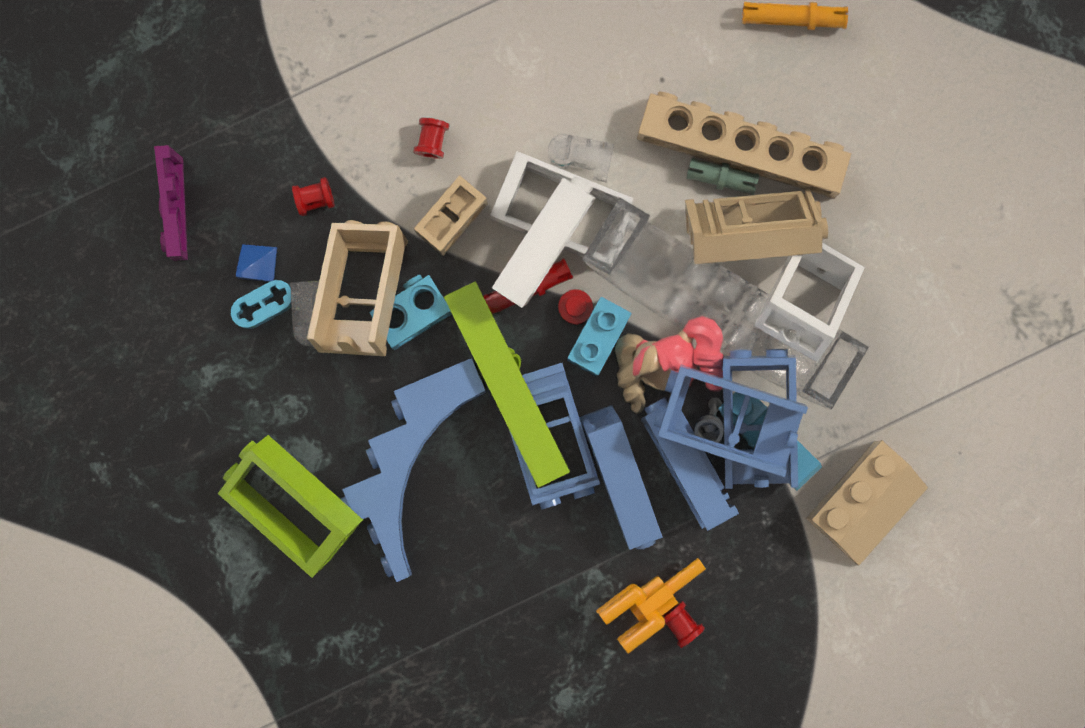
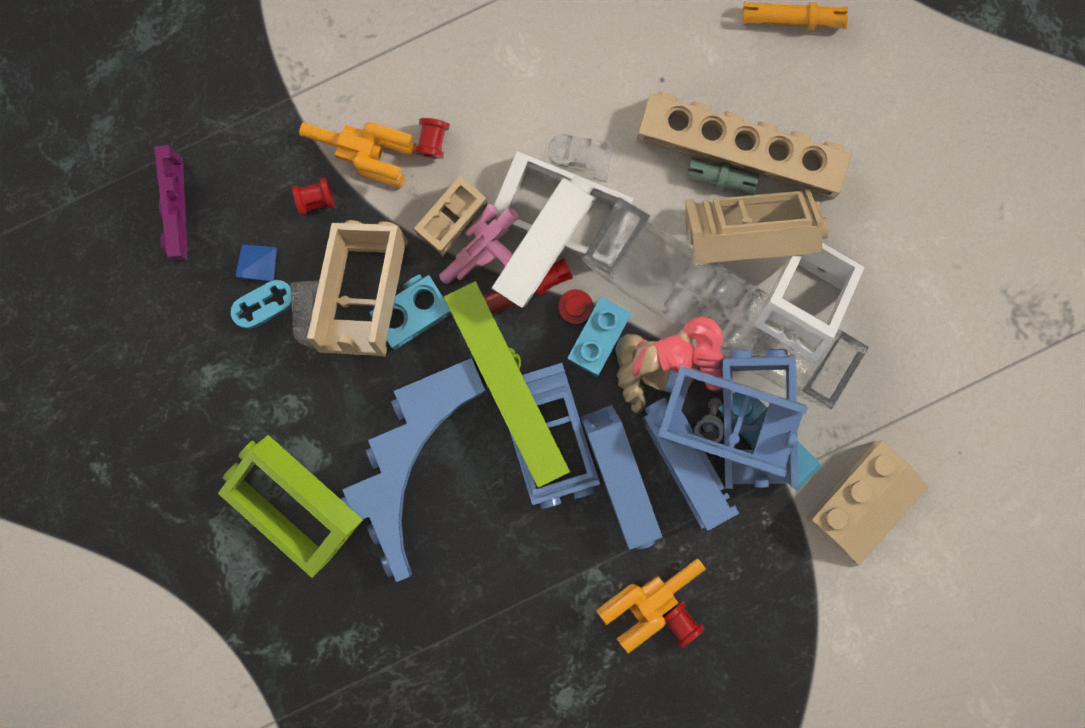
none -> light orange plant [299,122,416,188]
none -> bright pink piece [439,204,519,285]

